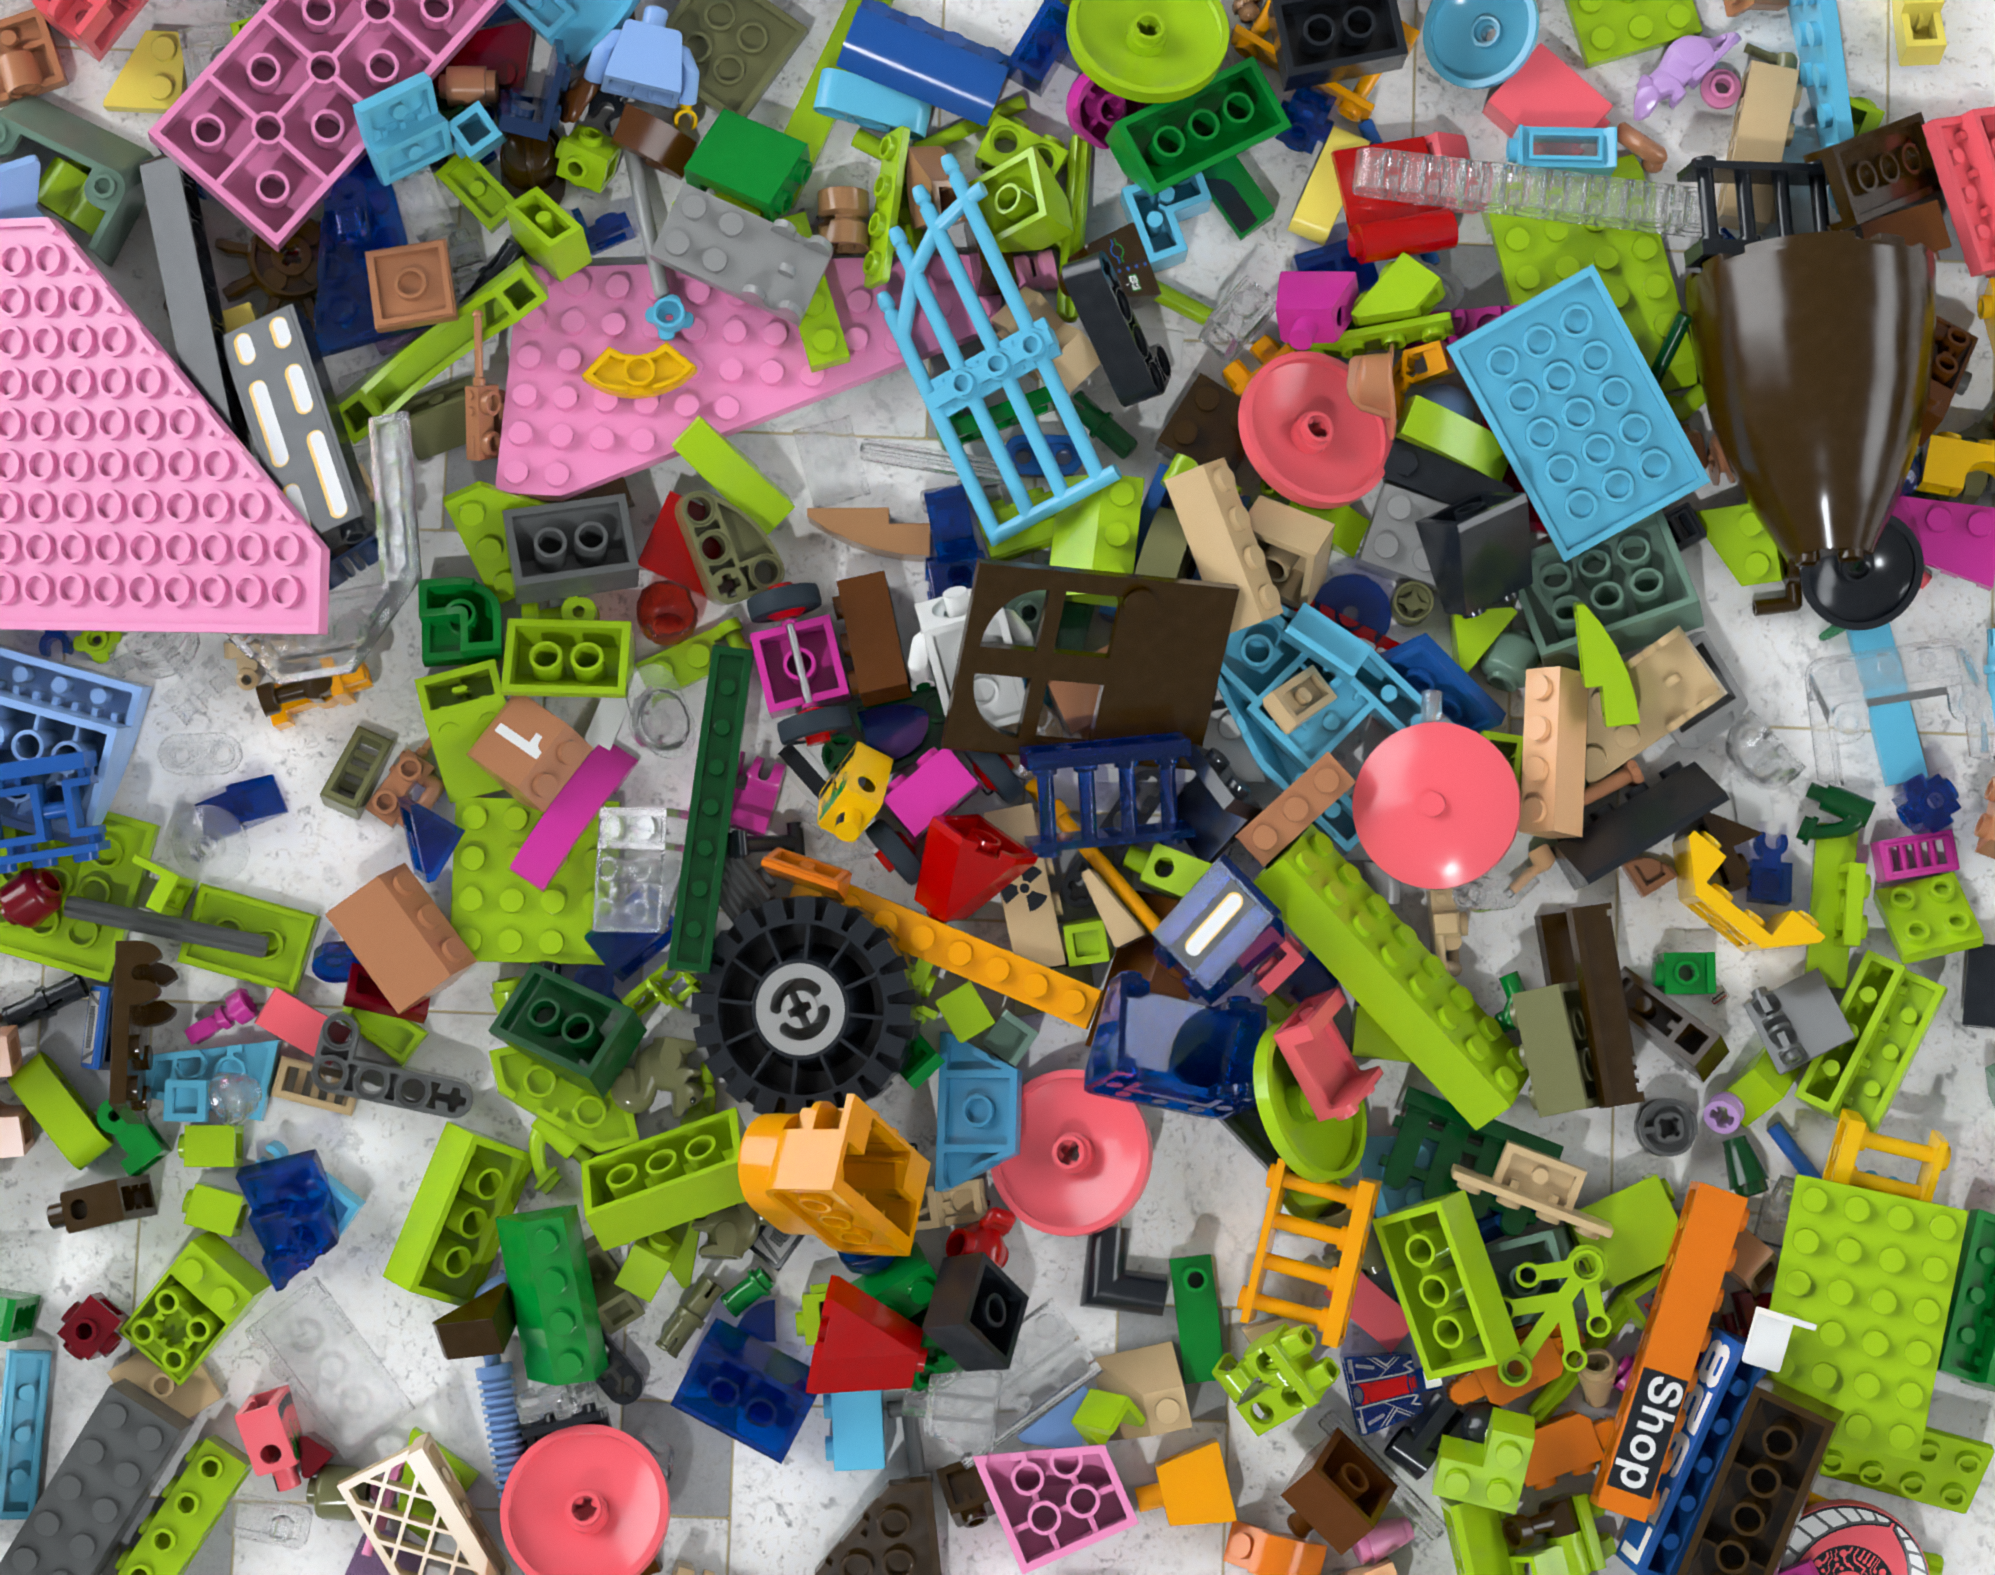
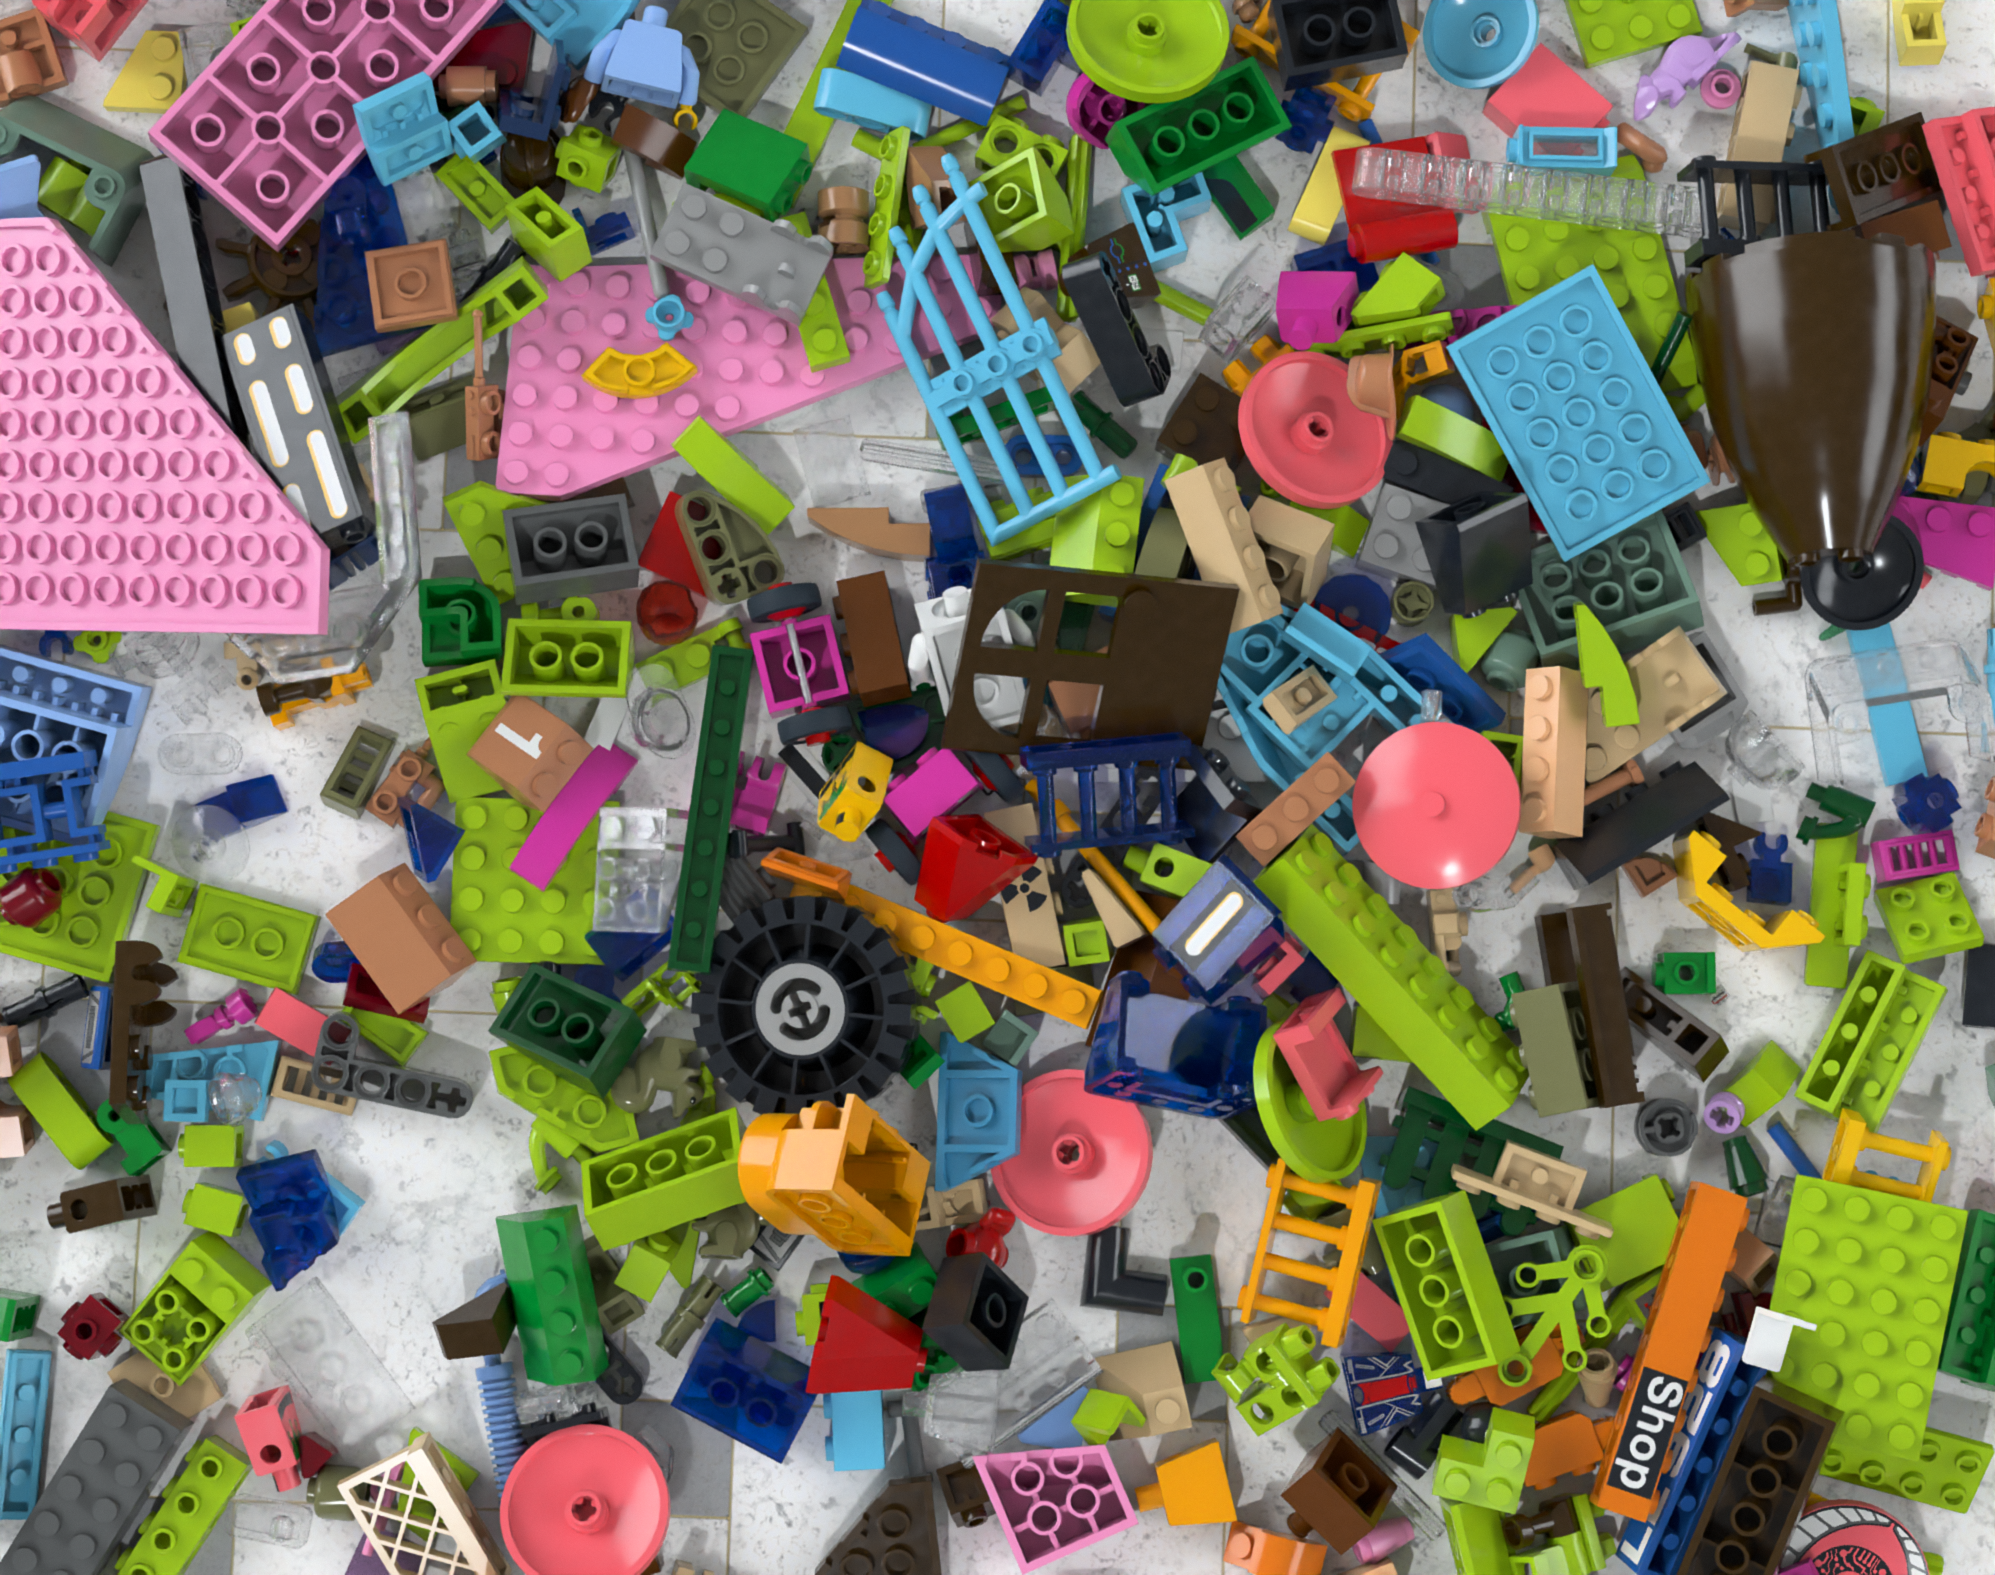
dark grey axle [63,895,269,958] -> none
lime slope [383,1121,533,1306] -> none
hinge [1744,968,1855,1076] -> none

